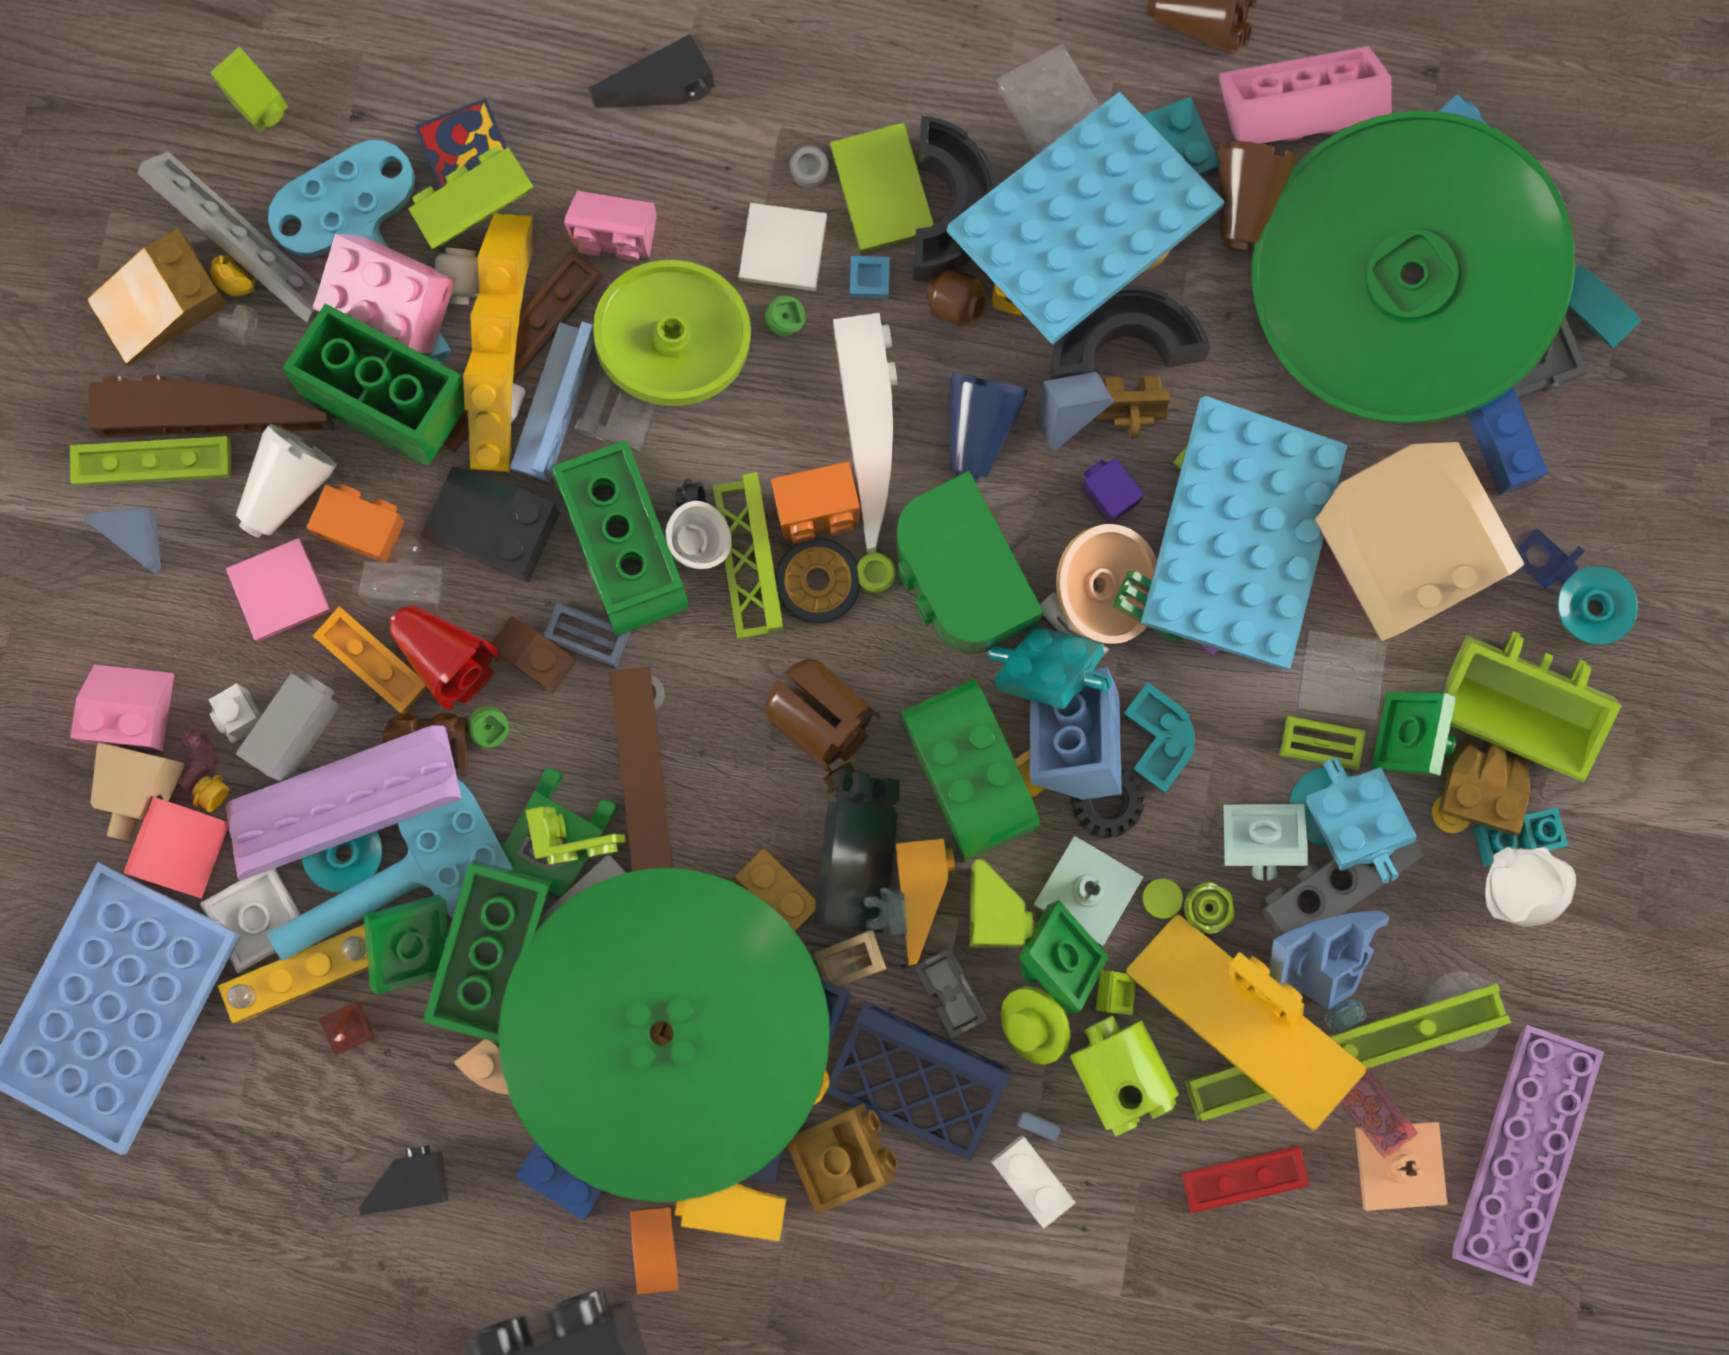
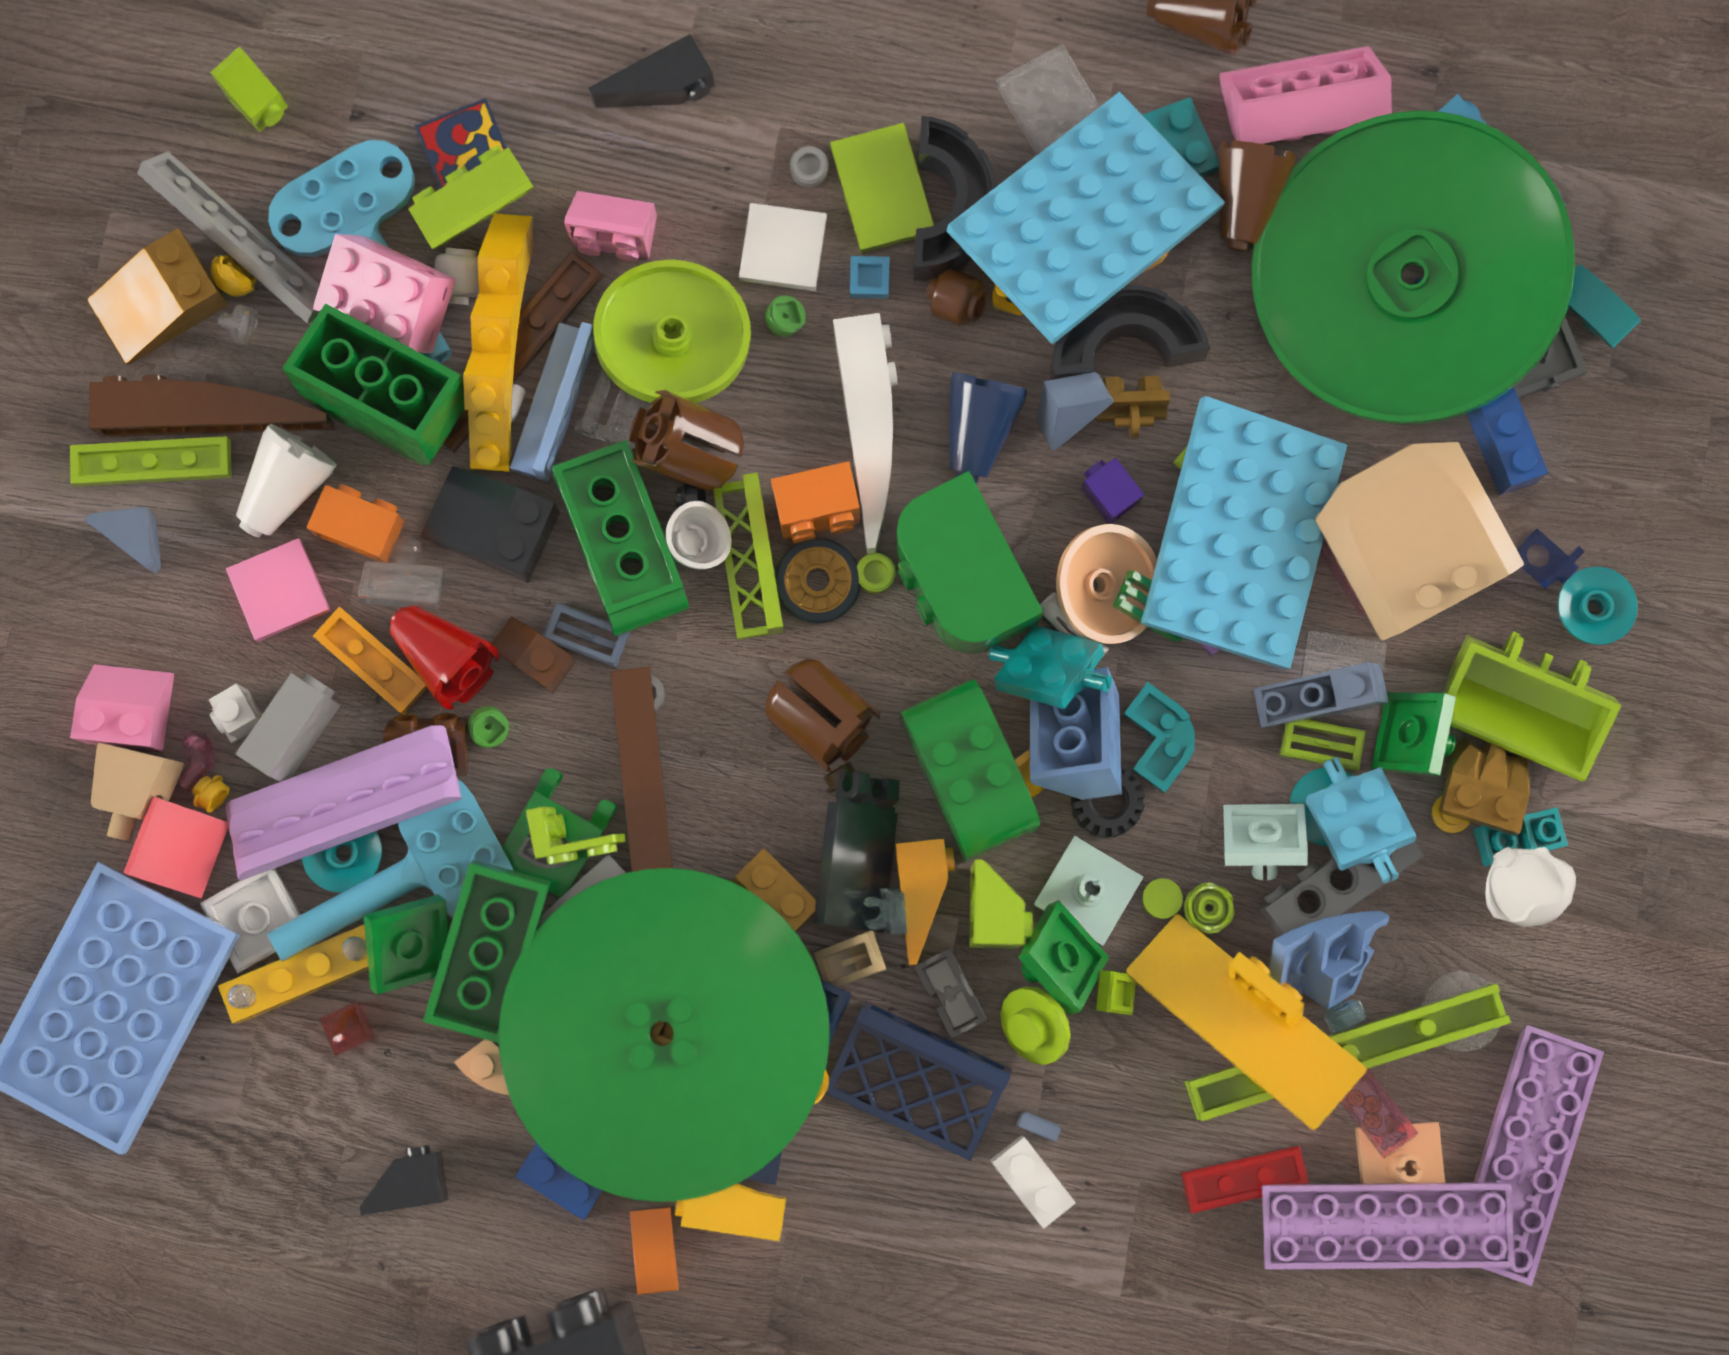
pearl gold plate [787,1103,898,1215] -> none
lime cylinder [1069,1016,1179,1136] -> none
none -> reddish brown cylinder [629,390,744,491]
none -> sand blue slope [1253,662,1389,728]
none -> lavender plate [1262,1182,1515,1269]

